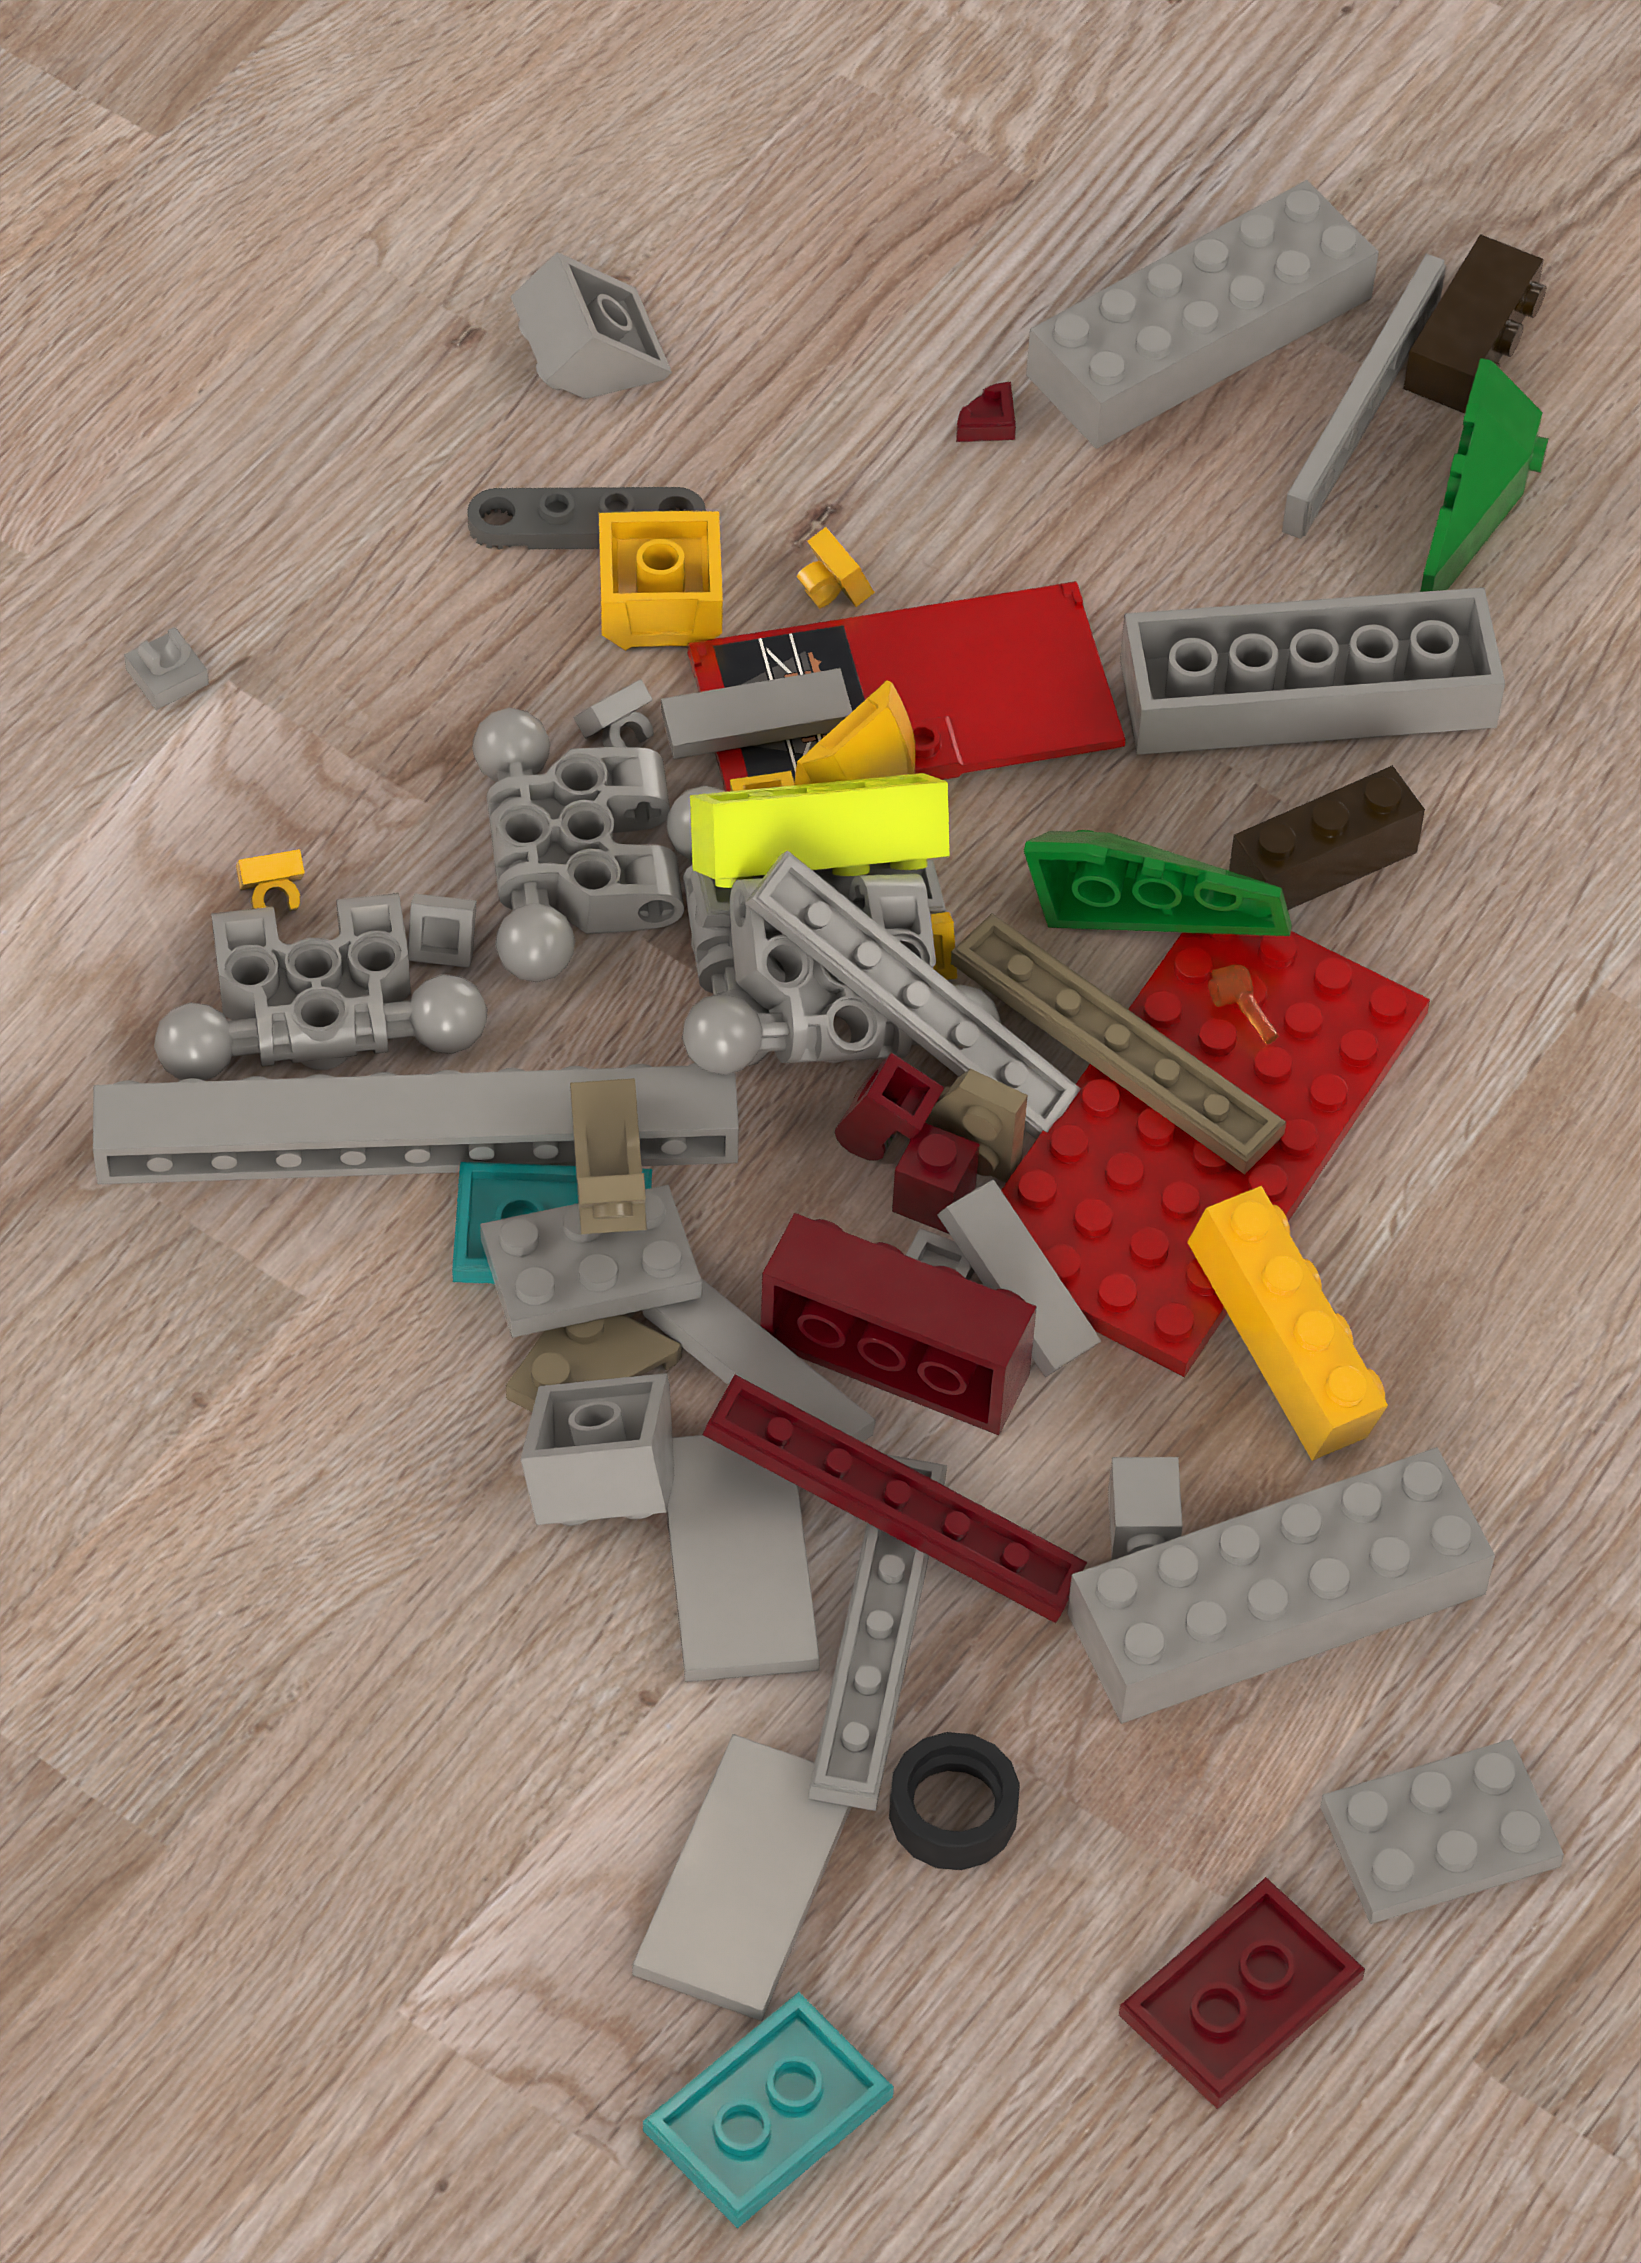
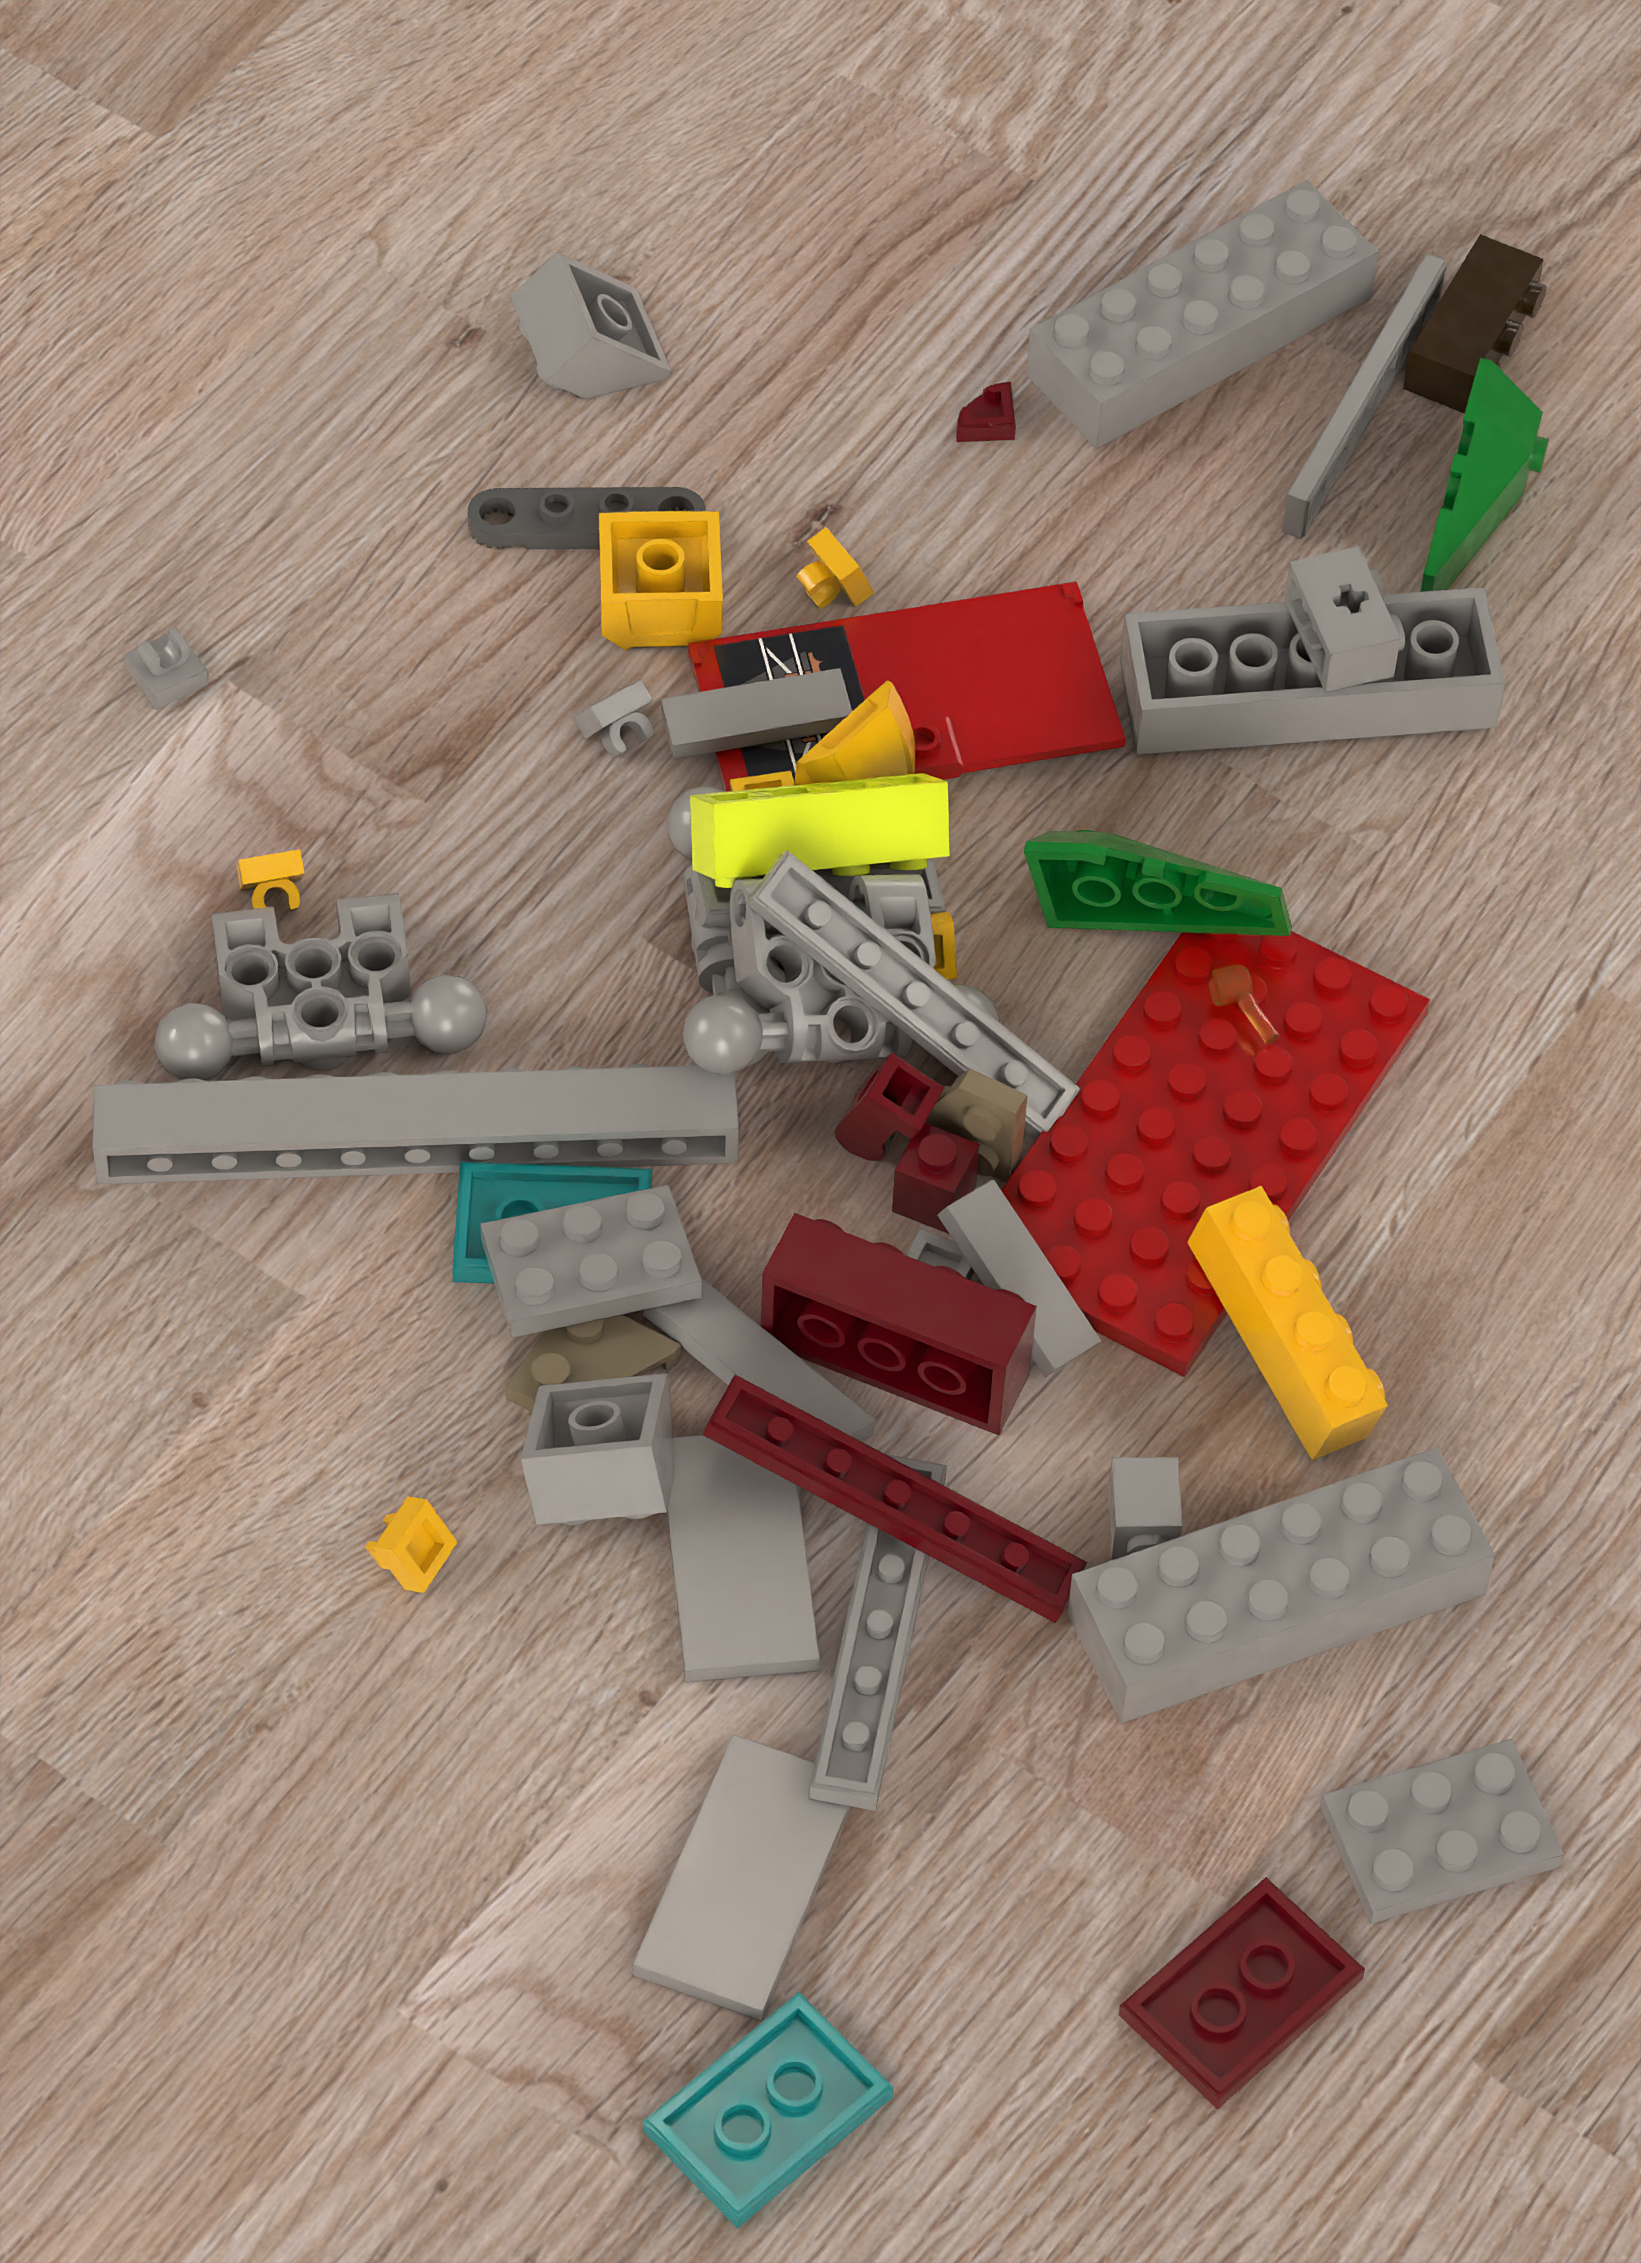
light grey tile [408,894,477,968] -> none
light grey connector [472,707,684,982] -> none
dark tan arch [570,1078,647,1234] -> none
black tyre [889,1732,1020,1870] -> none
dark tan tile [951,913,1286,1174] -> none
dark brown brick [1229,765,1425,910] -> none
none -> yellow tile [365,1496,458,1593]
none -> light grey brick [1284,546,1405,693]

